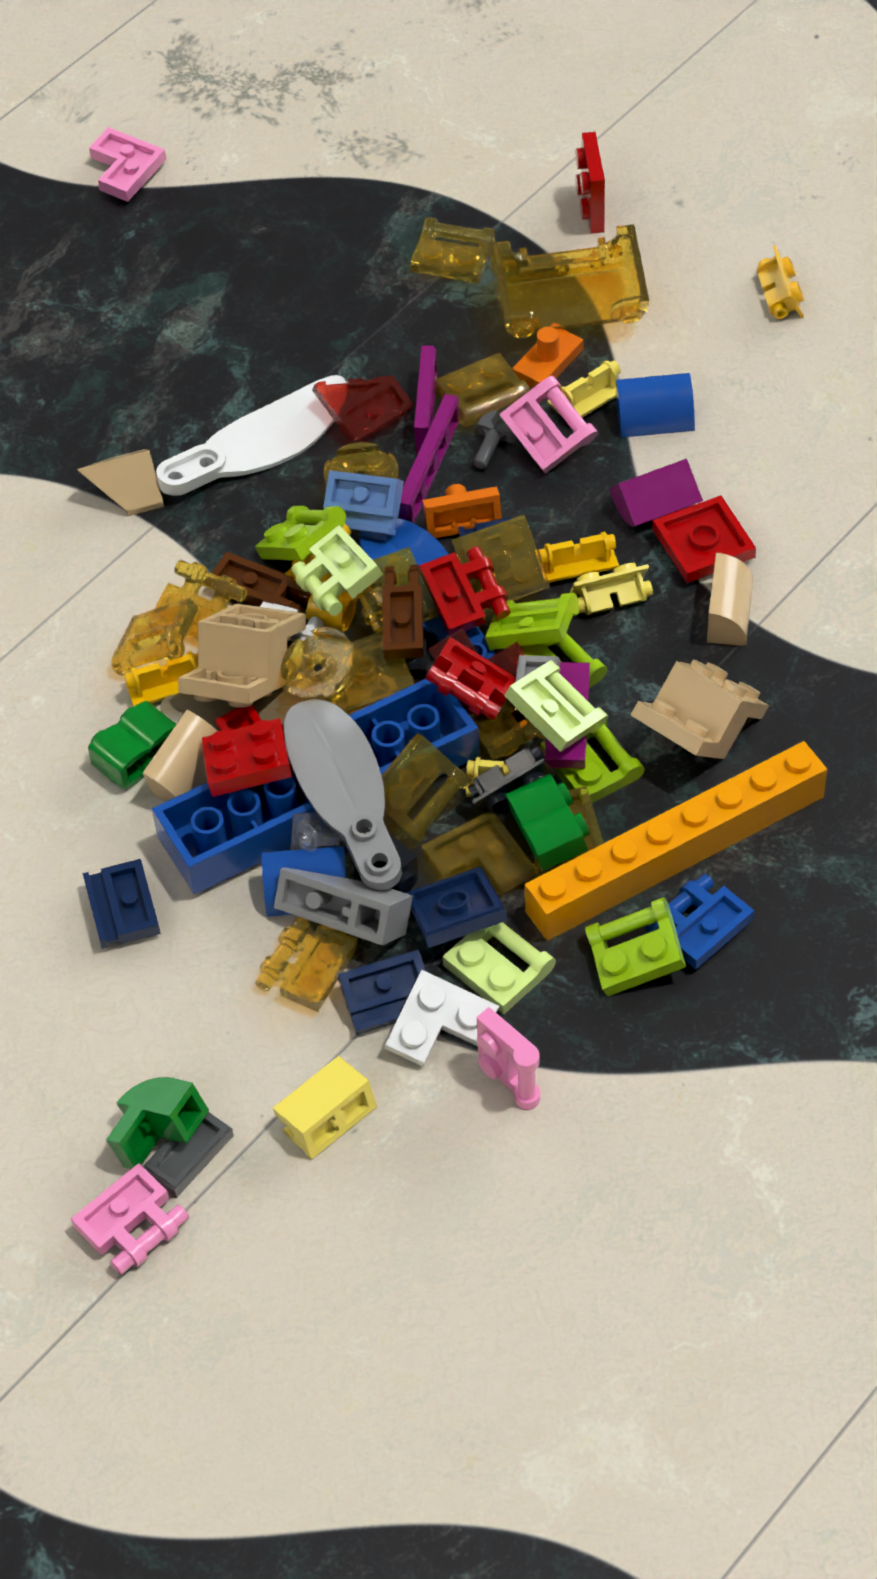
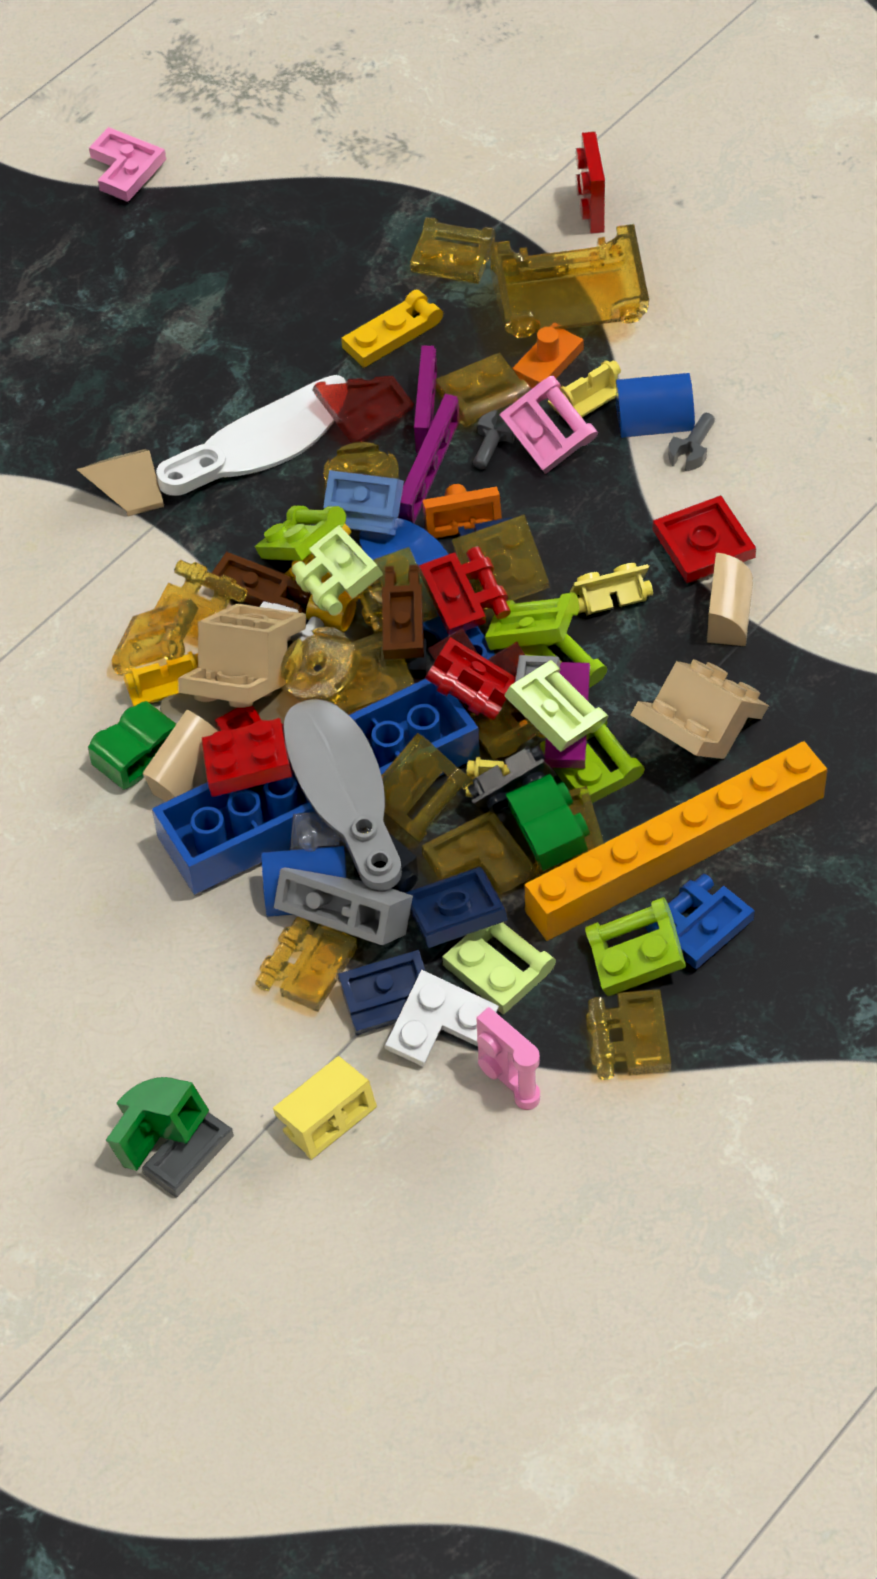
bright pink plate [71,1163,189,1275] -> none
dark blue plate [82,859,161,949] -> none
yellow hinge [535,532,619,584] -> none
magenta brick [609,458,703,527] -> none
yellow hinge [756,245,805,319] -> none
none -> yellow plate [341,290,443,368]
none -> clear yellow plate [585,989,671,1080]
none -> dark grey bar [668,413,715,471]

